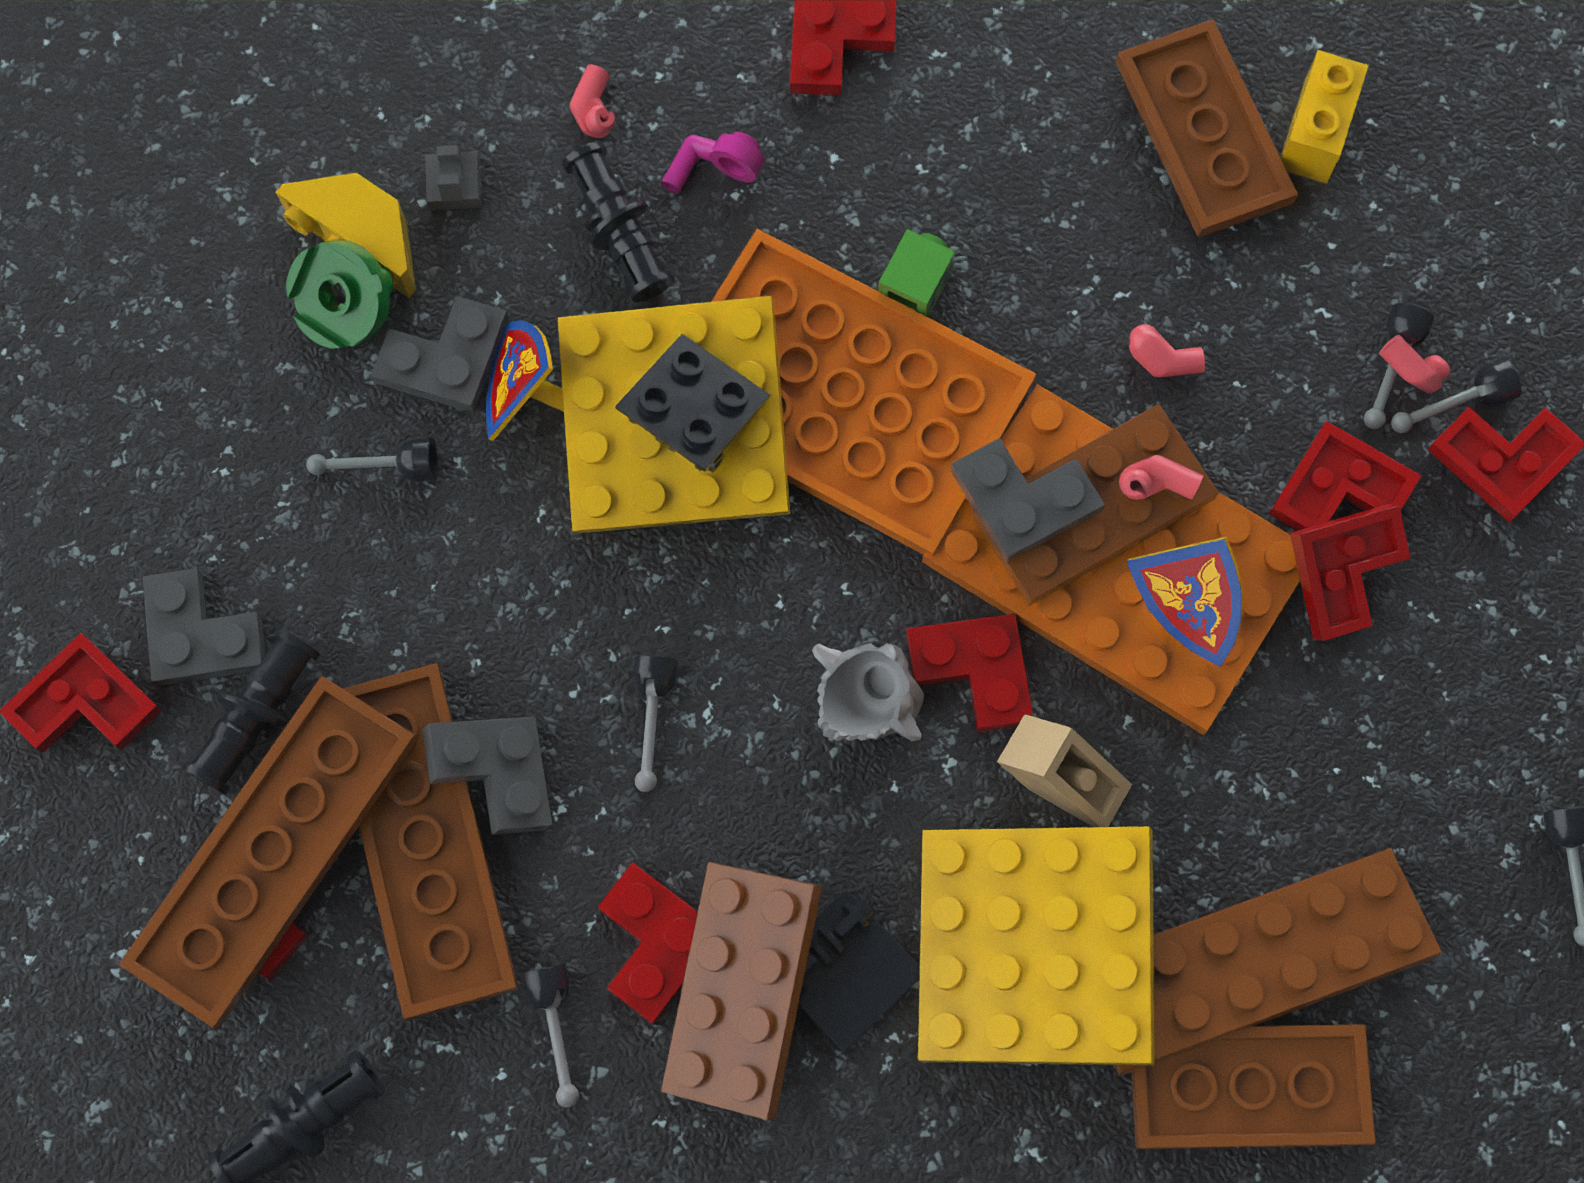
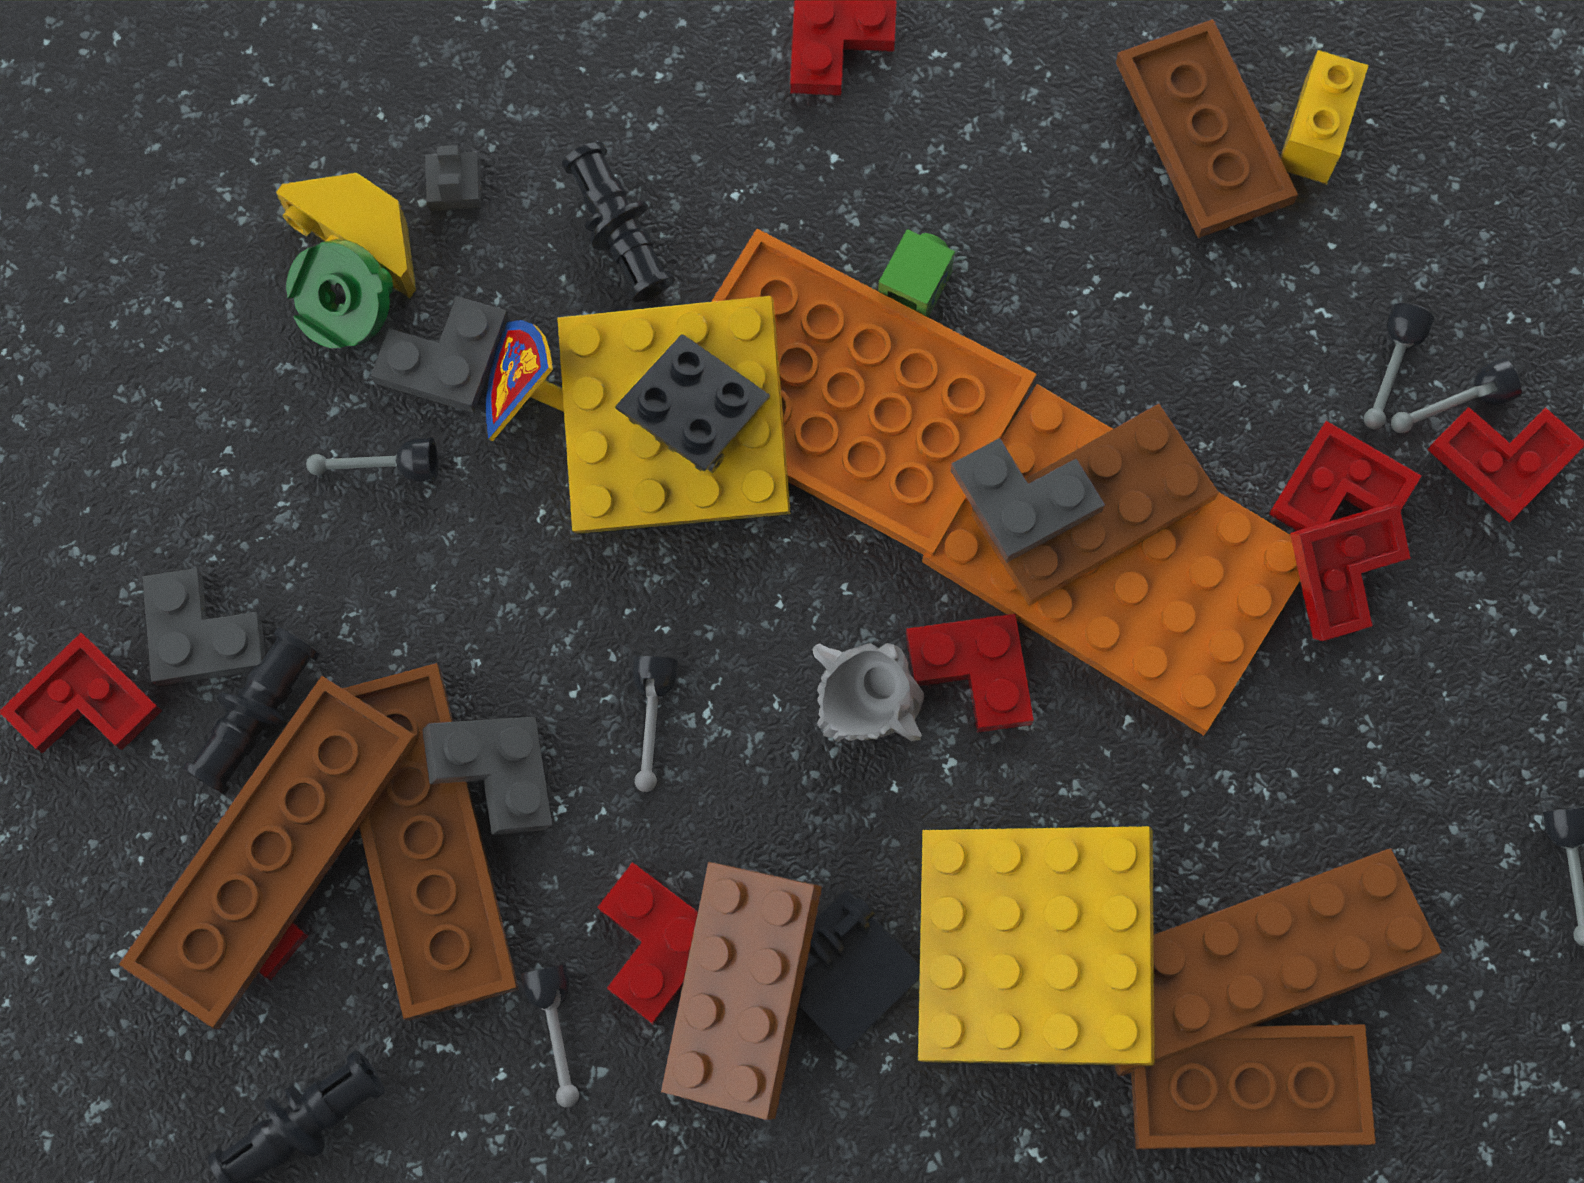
coral arm [570,65,615,138] -> none
dark pink plate [661,132,765,194] -> none
tan slope [997,715,1132,827] -> none
coral arm [1119,455,1204,500] -> none
shield [1127,537,1243,667] -> none
coral arm [1129,324,1205,378] -> none
coral arm [1379,335,1450,393] -> none

